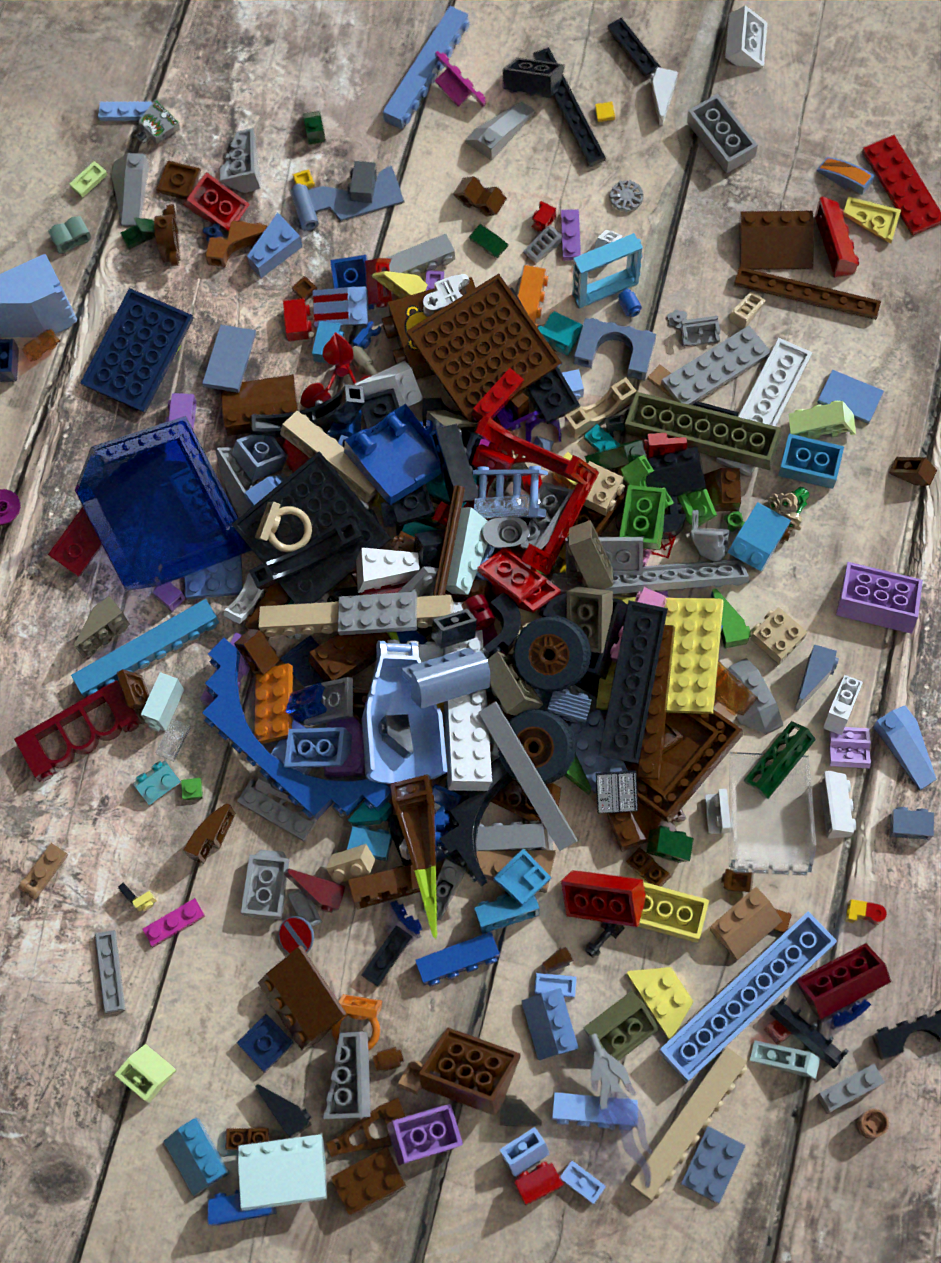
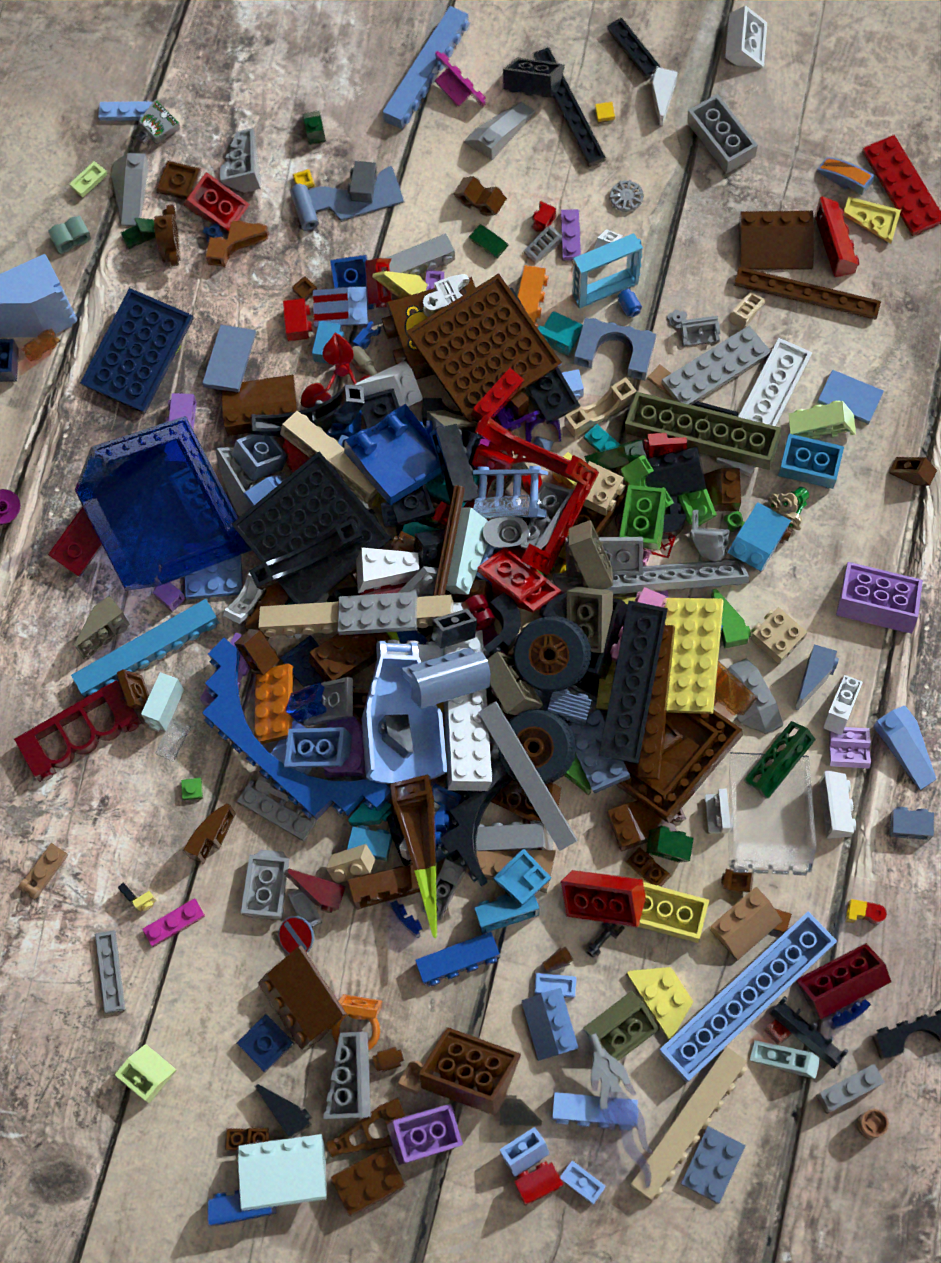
teal bracket [133,760,181,805] -> none
dark azure slope [163,1117,230,1196] -> none
medium blue wedge [247,213,303,278] -> none
tan tile [255,501,312,553] -> none
black plate [362,925,413,988] -> none
light grey tile [595,771,638,814] -> none
black tile [605,415,626,438] -> none

